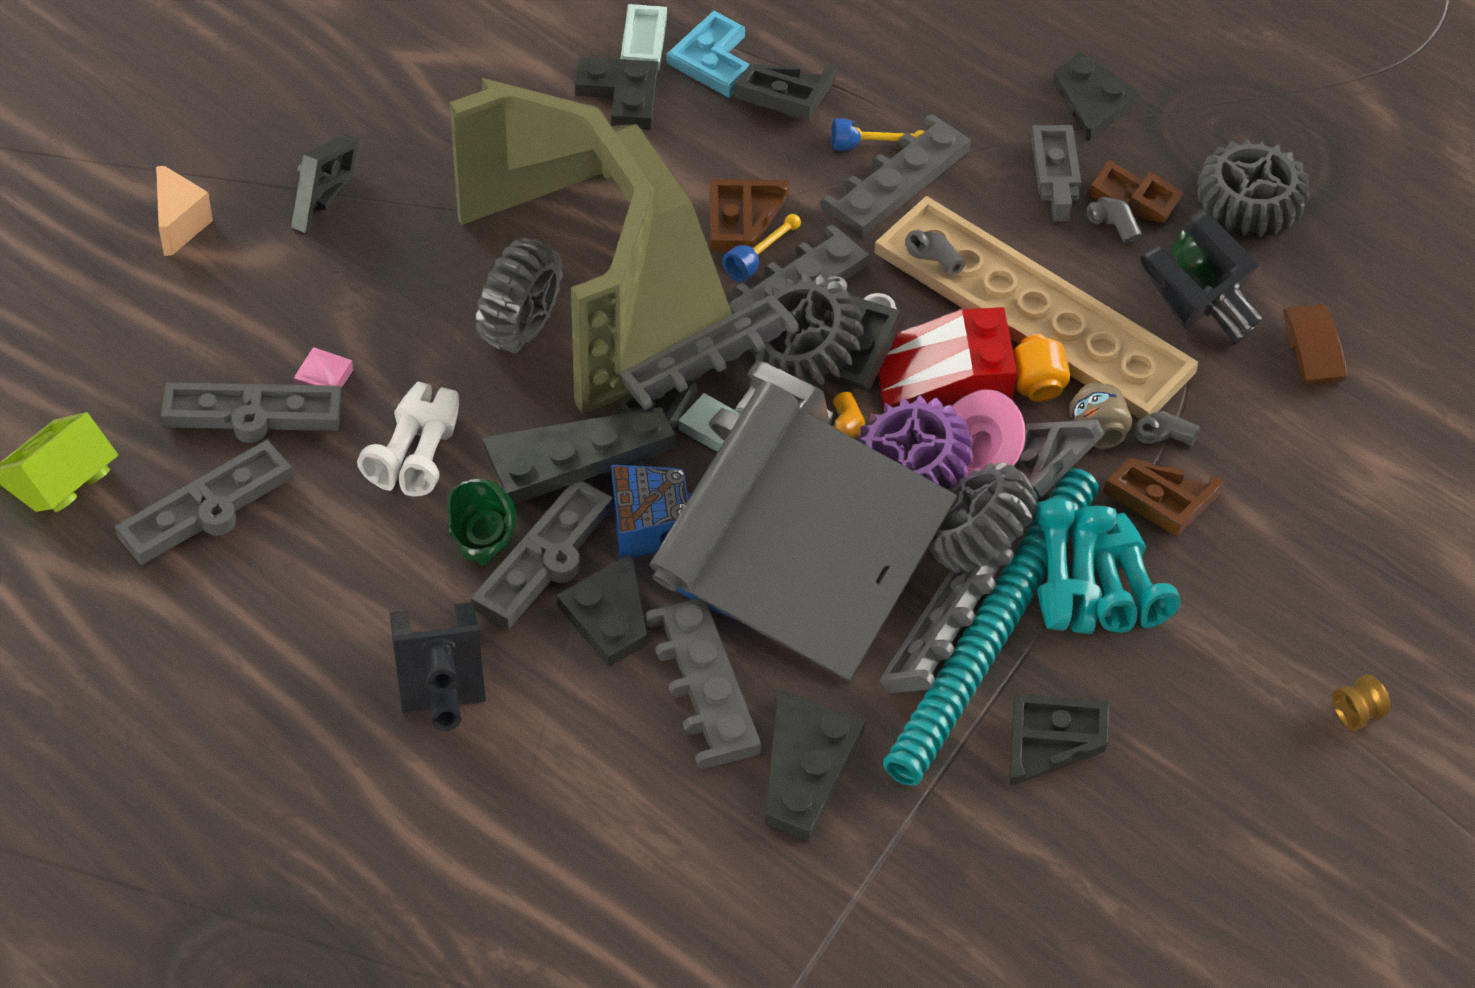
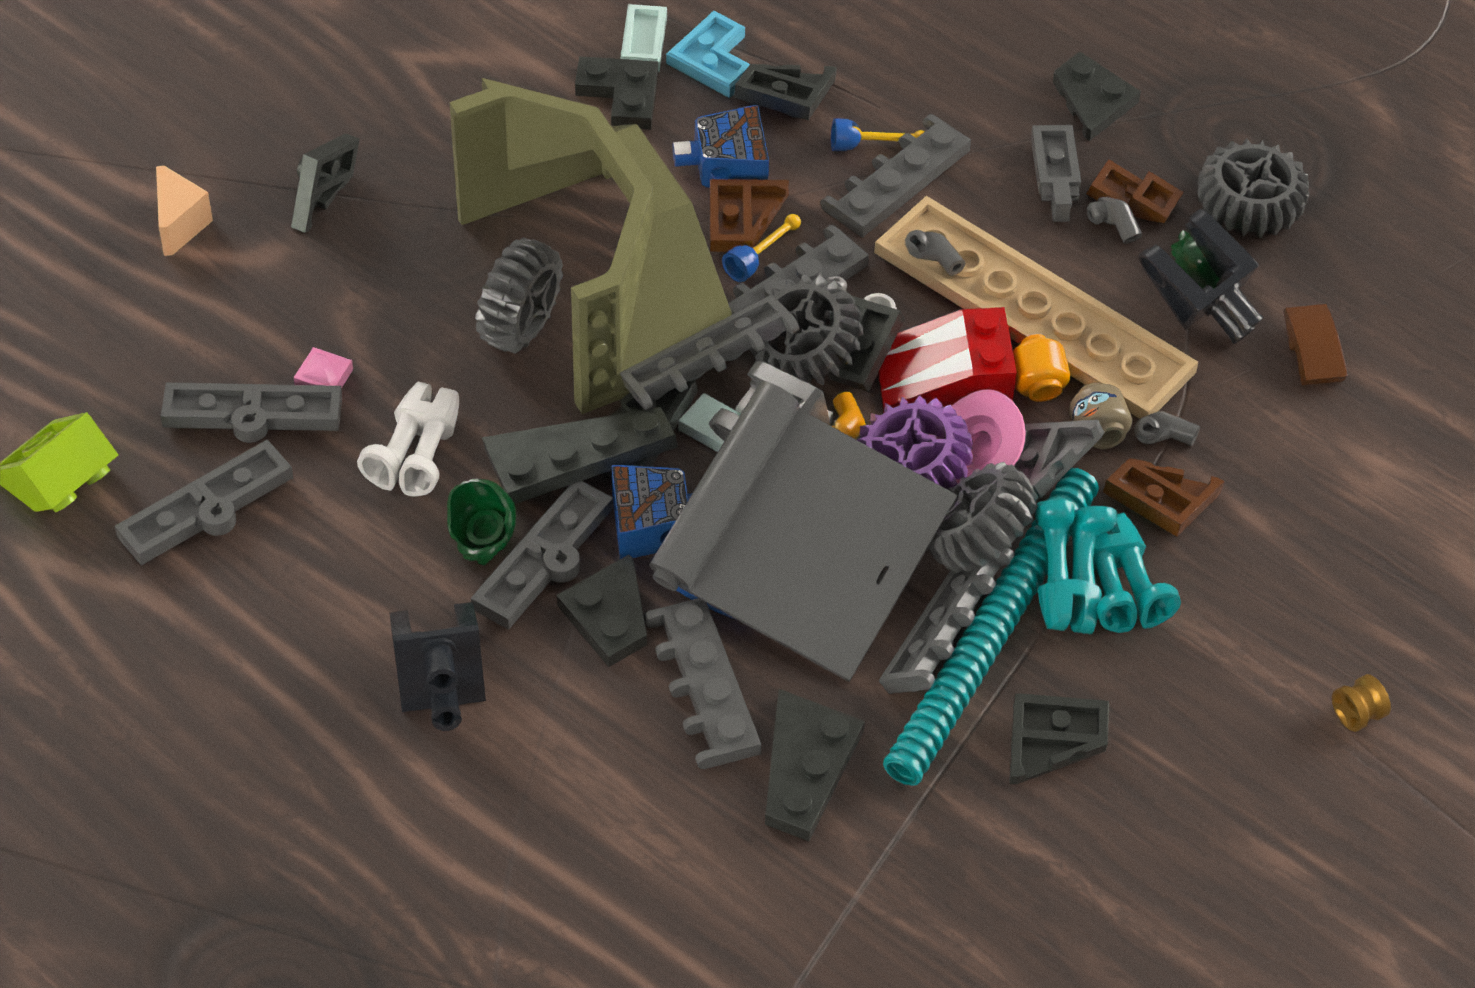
none -> torso [672,105,769,188]

